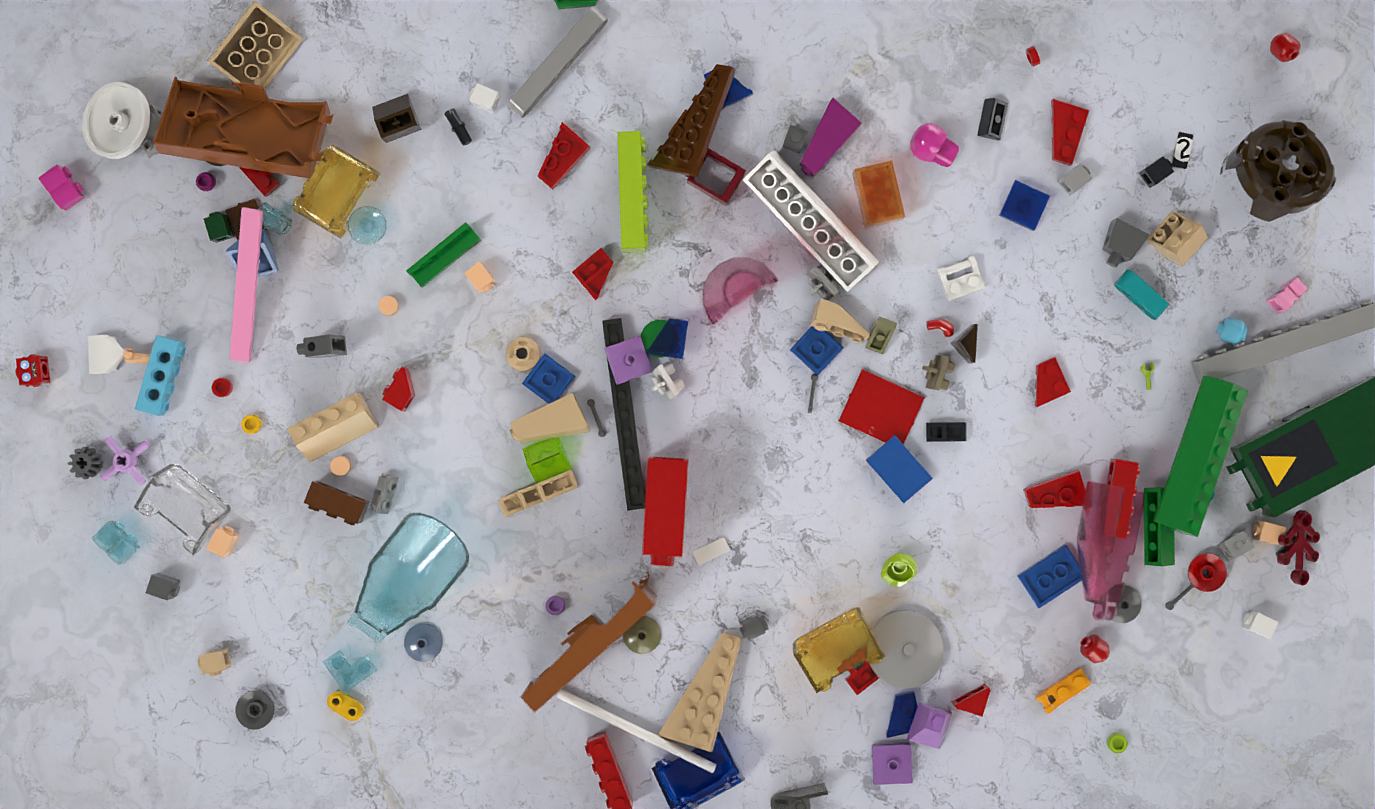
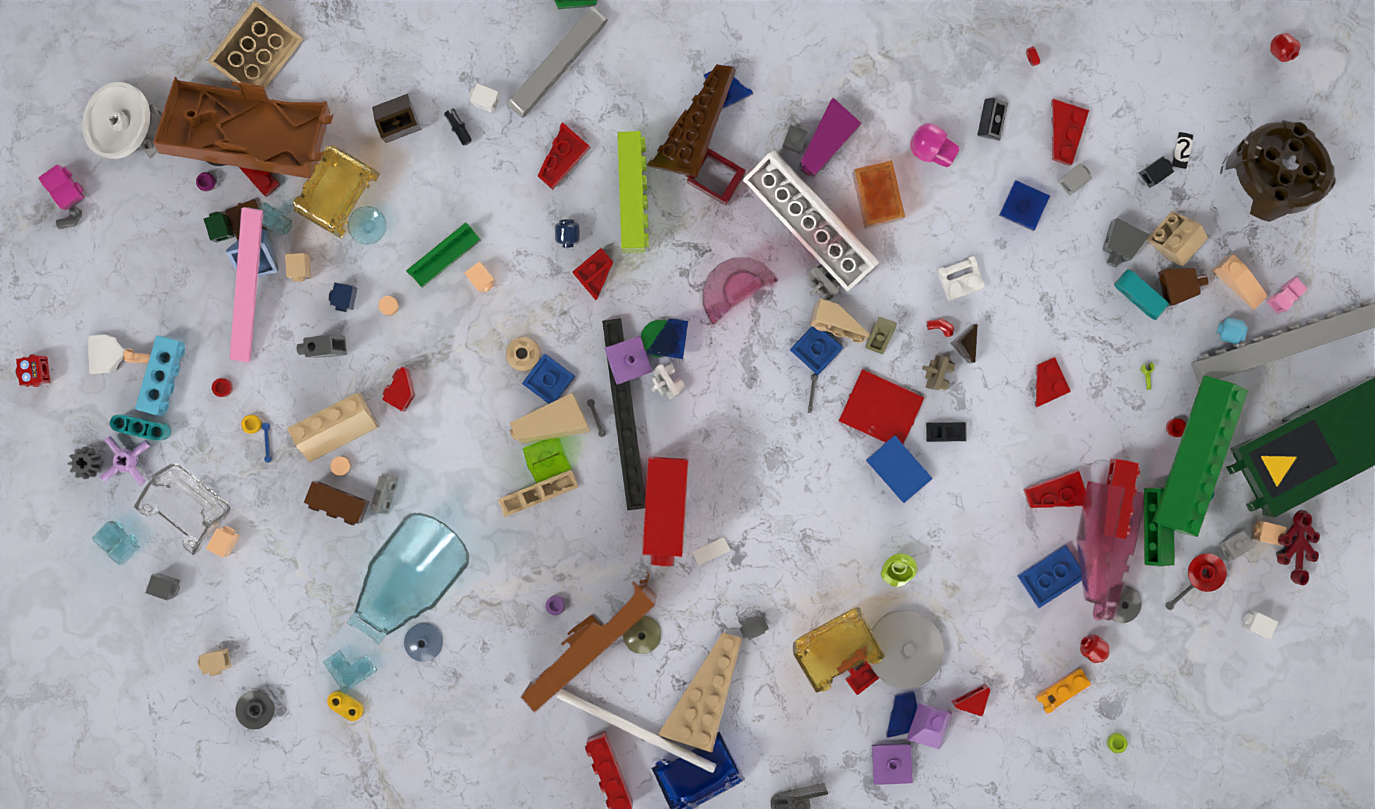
none -> dark grey arm [56,206,82,229]
none -> teal beam [109,415,171,441]
none -> blue hinge [262,423,272,463]
none -> tan brick [285,253,311,282]
none -> dark blue brick [328,282,357,312]
none -> dark blue head [554,219,580,248]
none -> reddish brown torso [1158,268,1208,307]
none -> red tile [1166,418,1186,437]
none -> light nougat slope [1212,254,1267,310]

